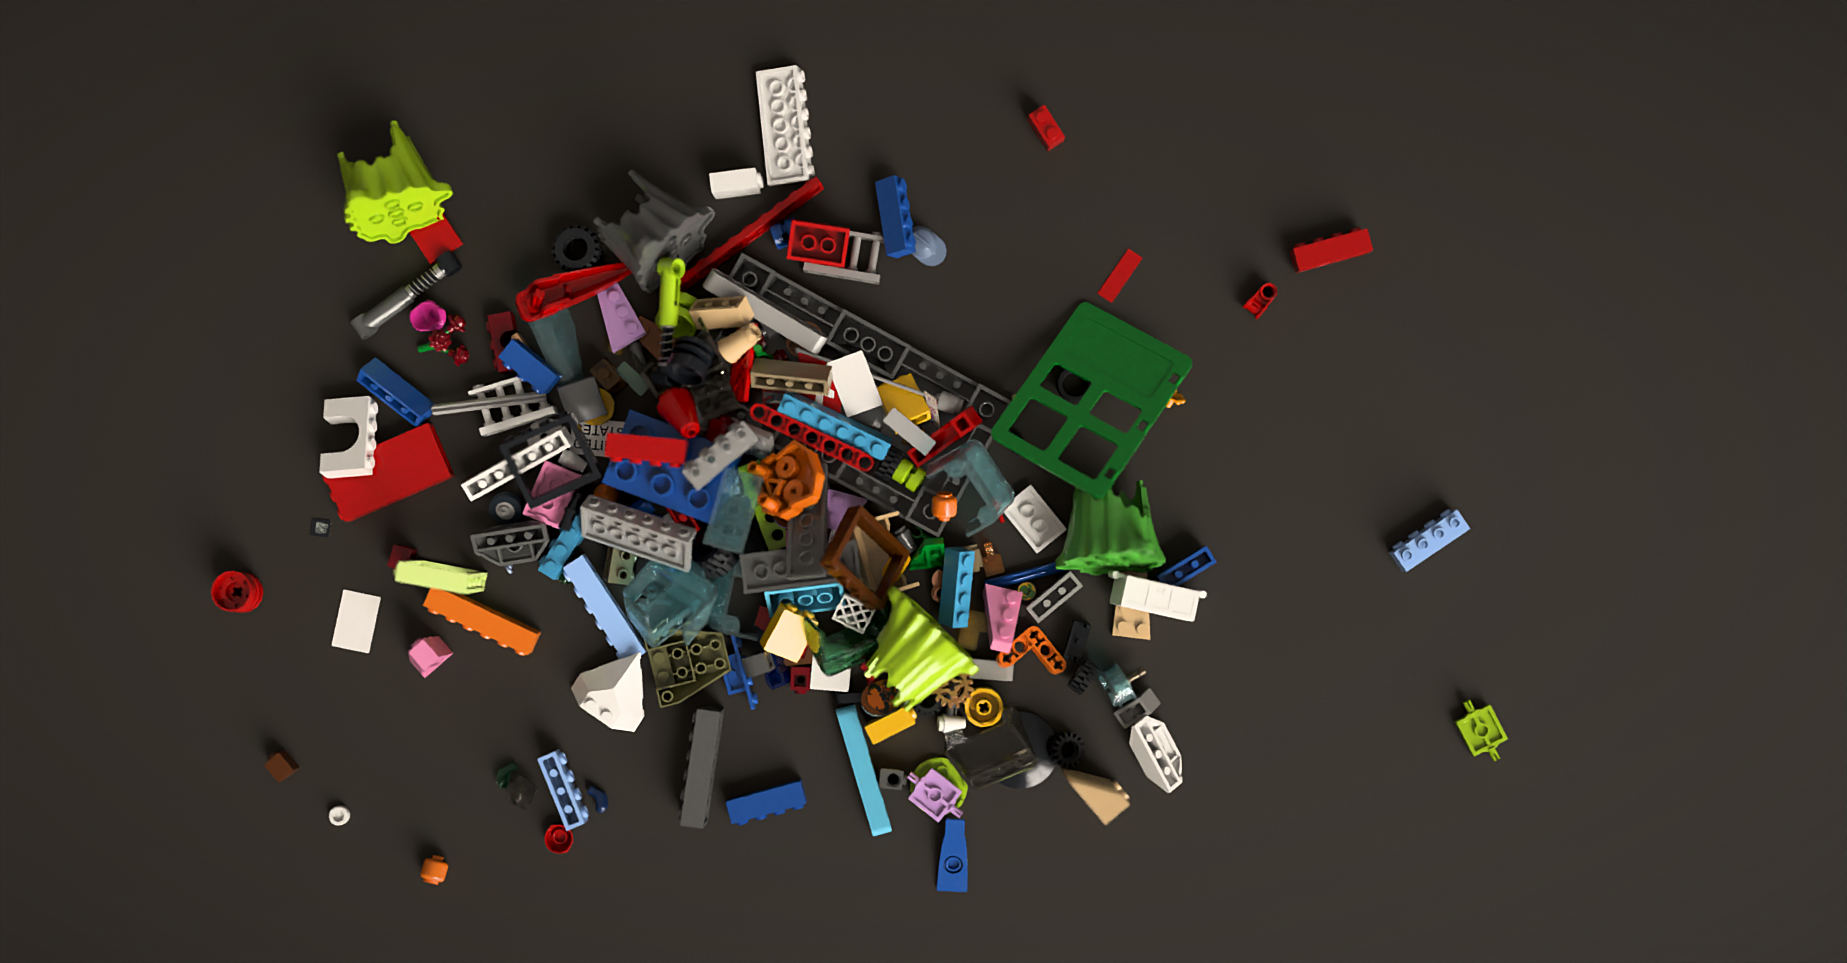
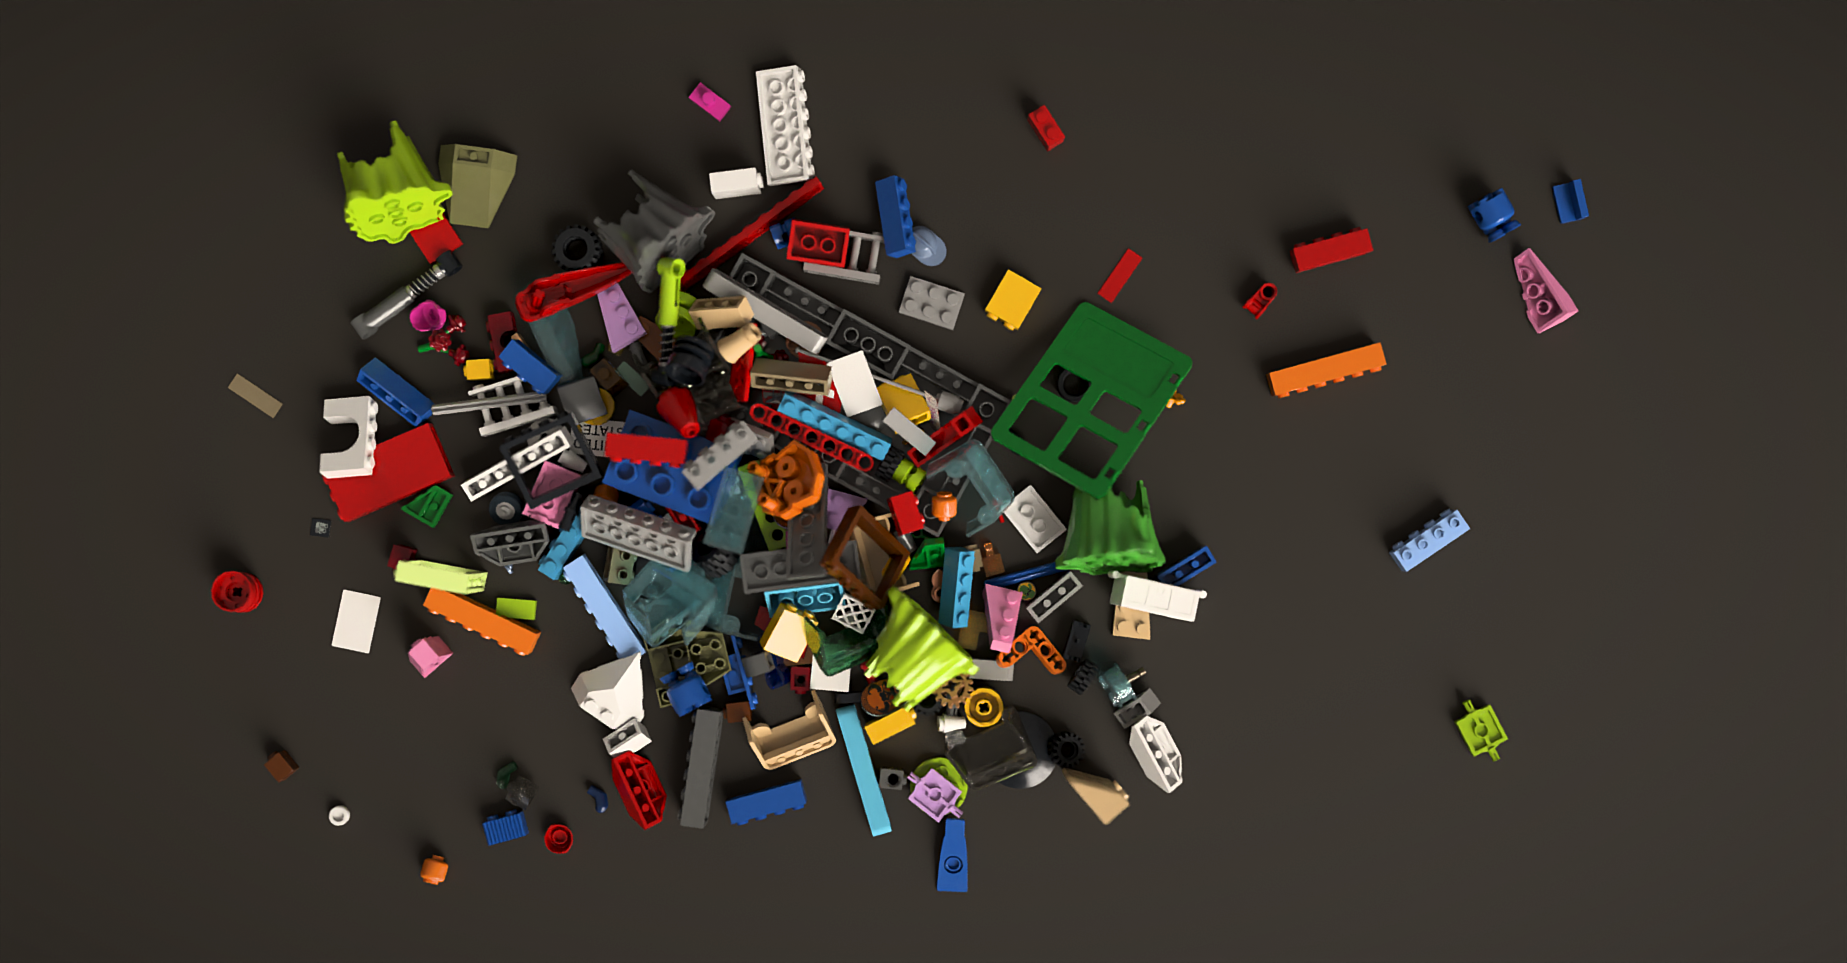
light blue brick [537,749,589,831] -> none
none -> dark tan sticker [228,373,283,418]
none -> green wing [401,485,454,528]
none -> olive wedge [438,144,518,229]
none -> yellow brick [463,359,494,381]
none -> blue brick [482,809,529,846]
none -> lime tile [496,597,537,620]
none -> dark green arm [581,343,605,368]
none -> white brick [603,718,652,758]
none -> red wedge [611,751,667,830]
none -> blue piece [660,662,712,717]
none -> dark pink tile [689,83,731,122]
none -> reddish brown brick [723,700,753,723]
none -> tan windscreen [742,690,836,770]
none -> red brick [886,491,925,536]
none -> light grey plate [899,276,965,330]
none -> yellow brick [985,269,1042,331]
none -> orange brick [1266,343,1387,399]
none -> blue piece [1467,188,1521,243]
none -> bright pink wedge [1513,248,1579,333]
none -> blue panel [1552,179,1589,224]

